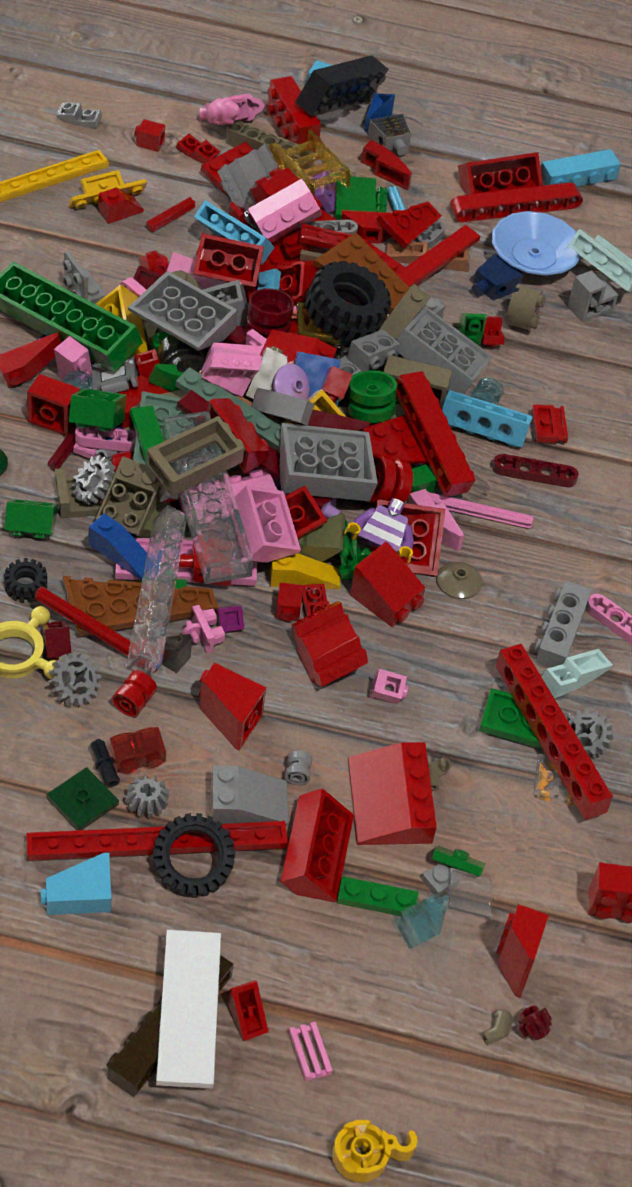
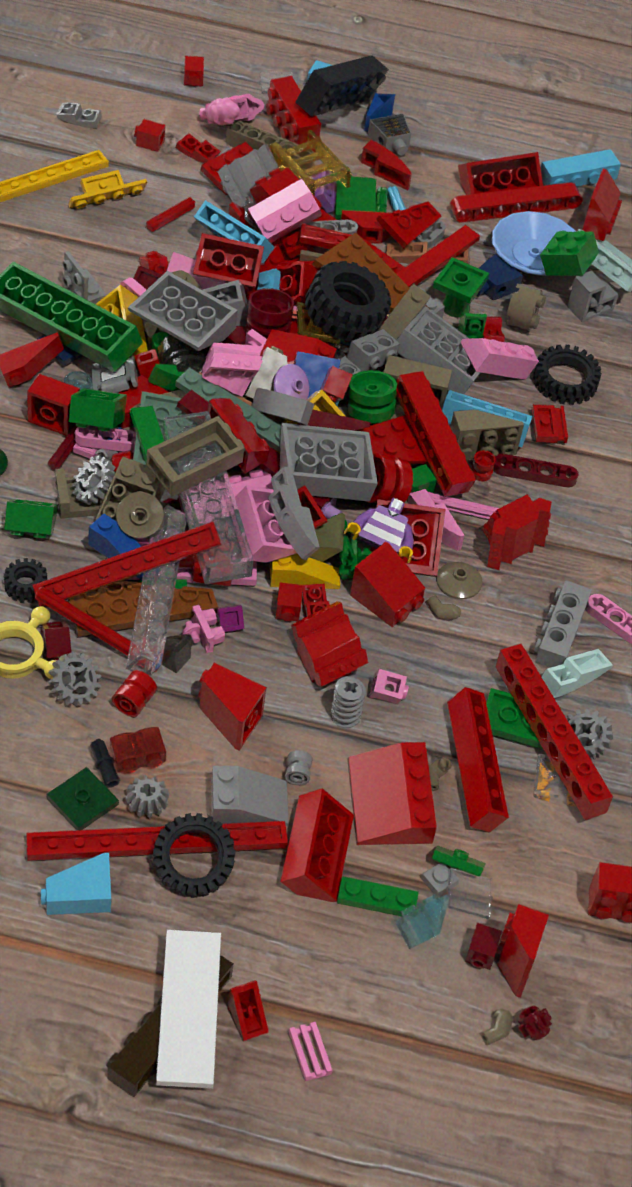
bright pink brick [54,336,92,388] -> none
red slope [98,187,144,224] -> none
yellow piece [333,1120,418,1183] -> none
clear light blue wheel [470,378,504,405] -> none
none -> red tile [33,522,222,607]
none -> dark tan dish [116,492,164,538]
none -> red brick [184,56,204,87]
none -> light grey slope [268,466,320,560]
none -> light grey piece [331,676,366,728]
none -> dark tan arm [427,595,461,619]
none -> green plant [433,257,489,318]
none -> red brick [447,687,509,832]
none -> dark tan slope [450,410,524,460]
none -> bright pink slope [461,338,539,380]
none -> dark red brick [465,923,502,970]
none -> red wheel [471,450,496,482]
none -> red slope [482,494,552,570]
none -> black tyre [533,344,601,405]
none -> green brick [540,231,599,276]
none -> red slope [582,168,622,241]

